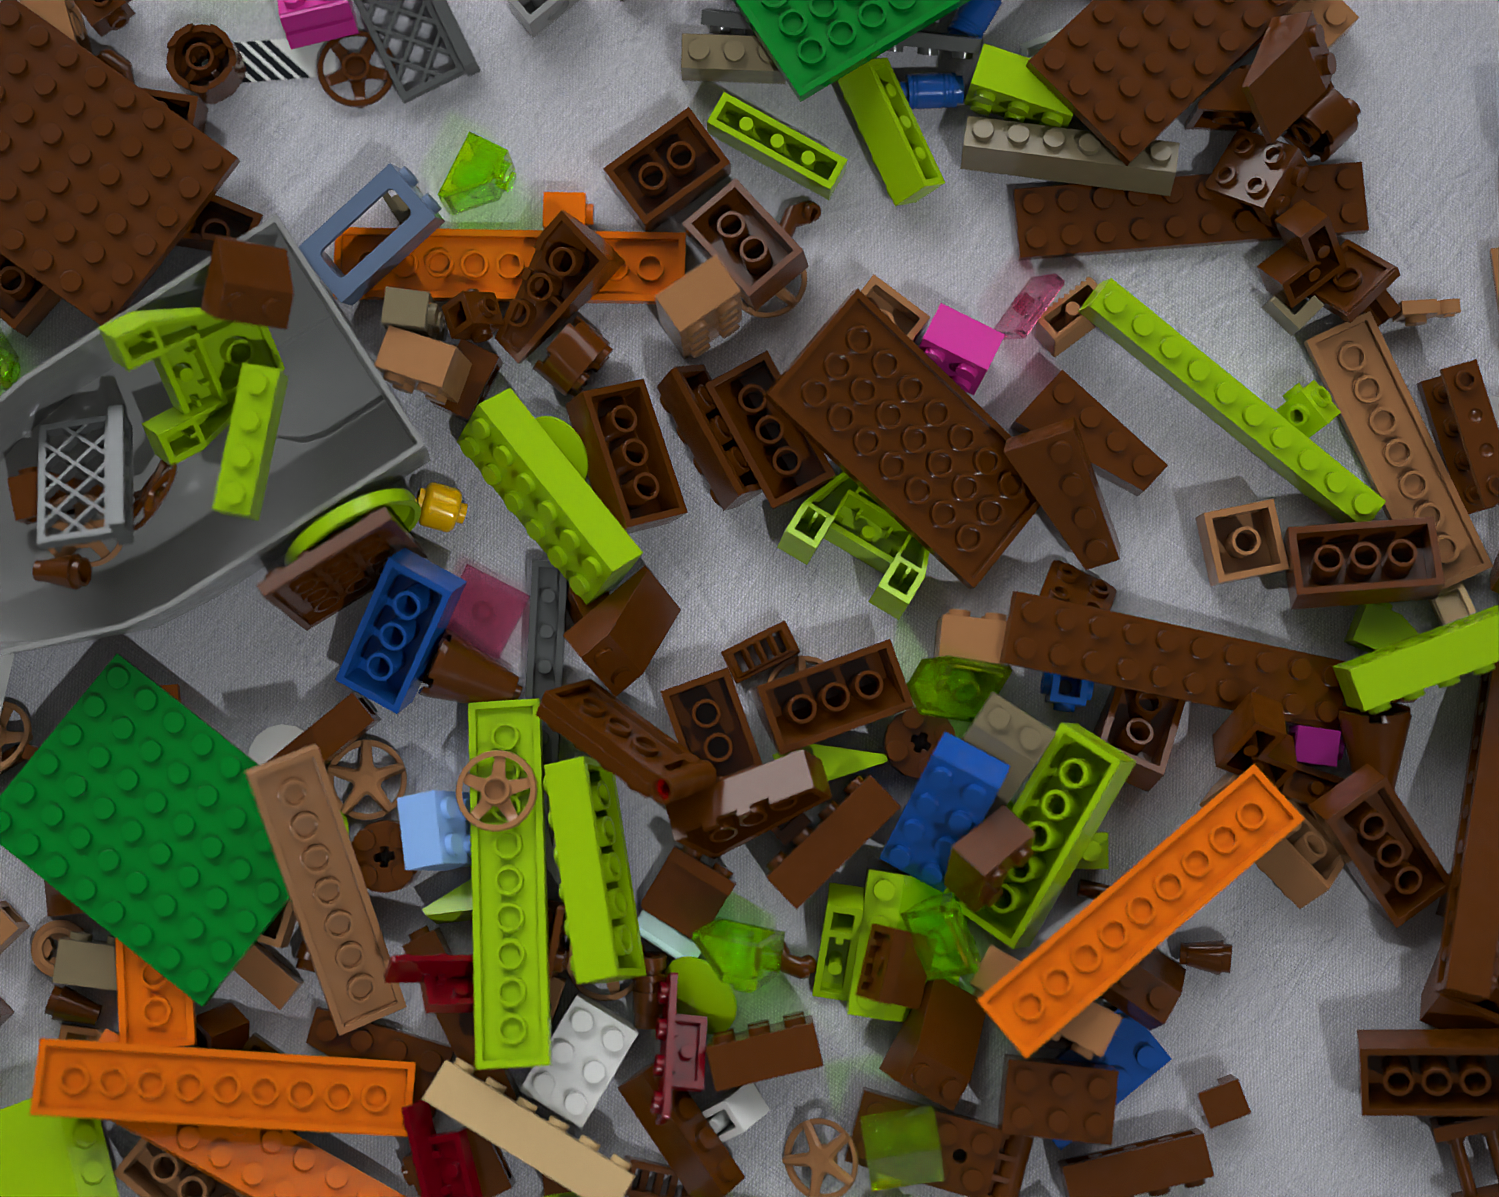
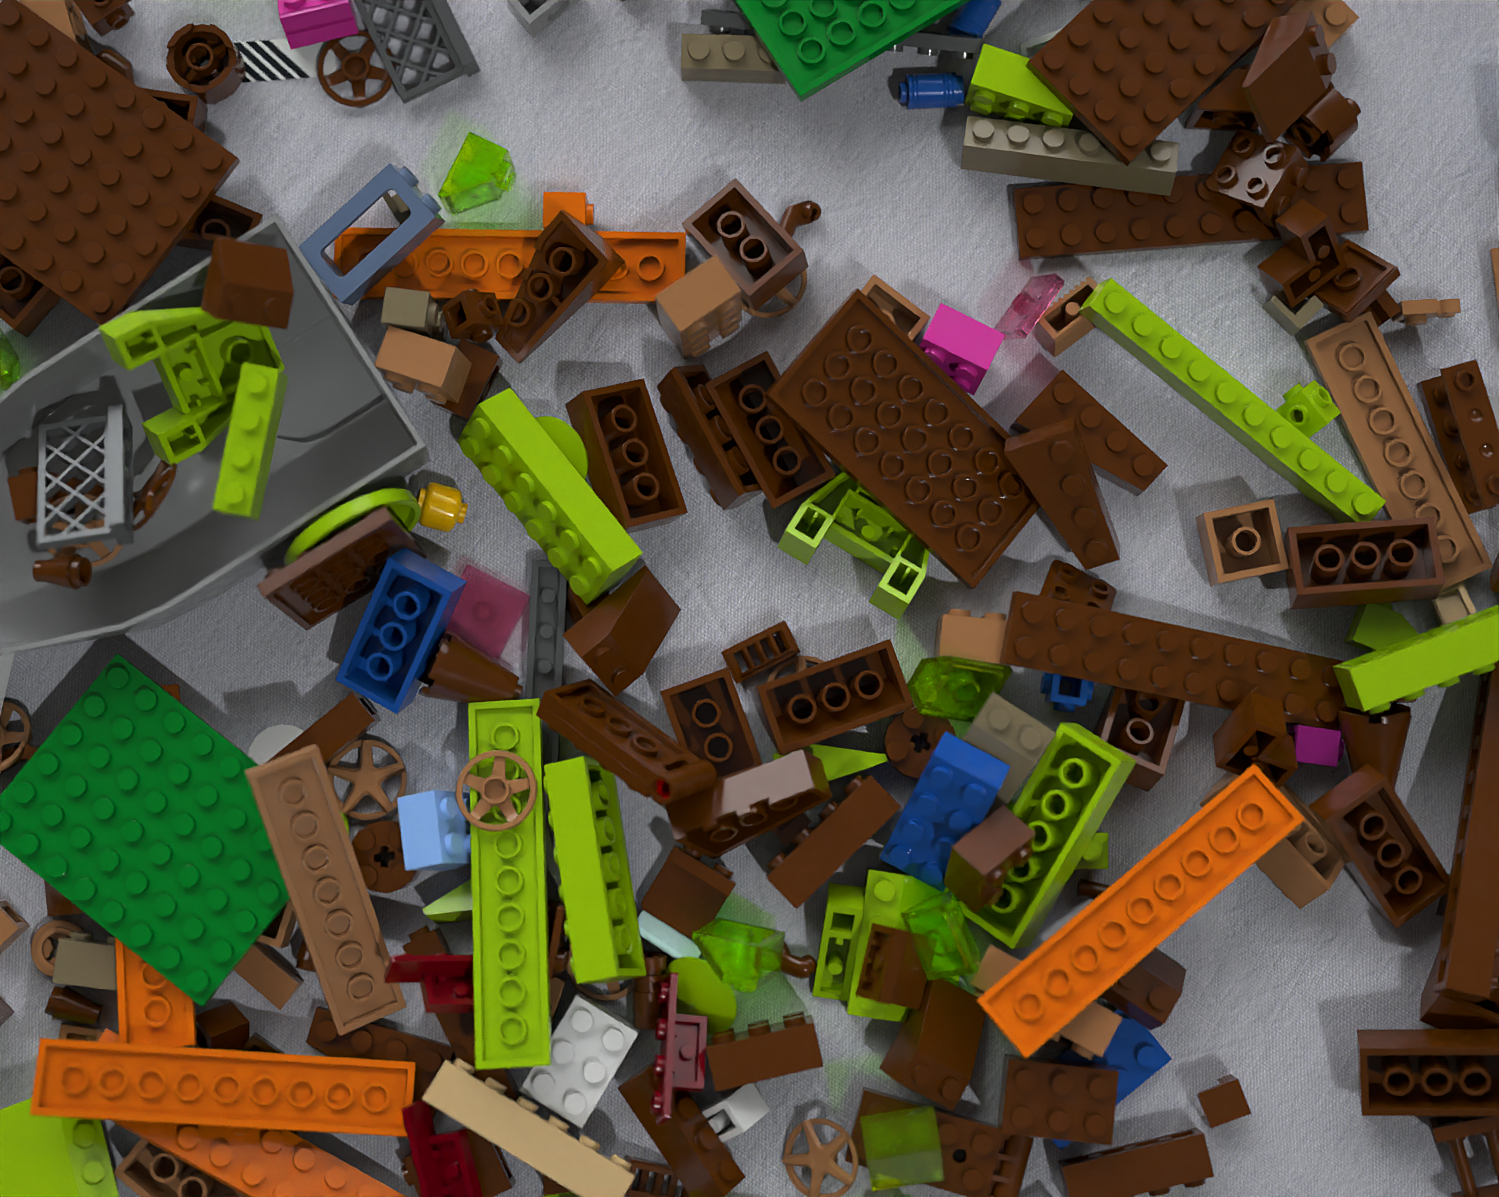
reddish brown brick [533,315,613,398] -> none
reddish brown brick [603,107,731,232] -> none
lime brick [707,92,848,200] -> none
lime brick [838,58,945,206] -> none
reddish brown cone [1179,940,1232,976] -> none
reddish brown plate [1278,762,1345,806] -> none

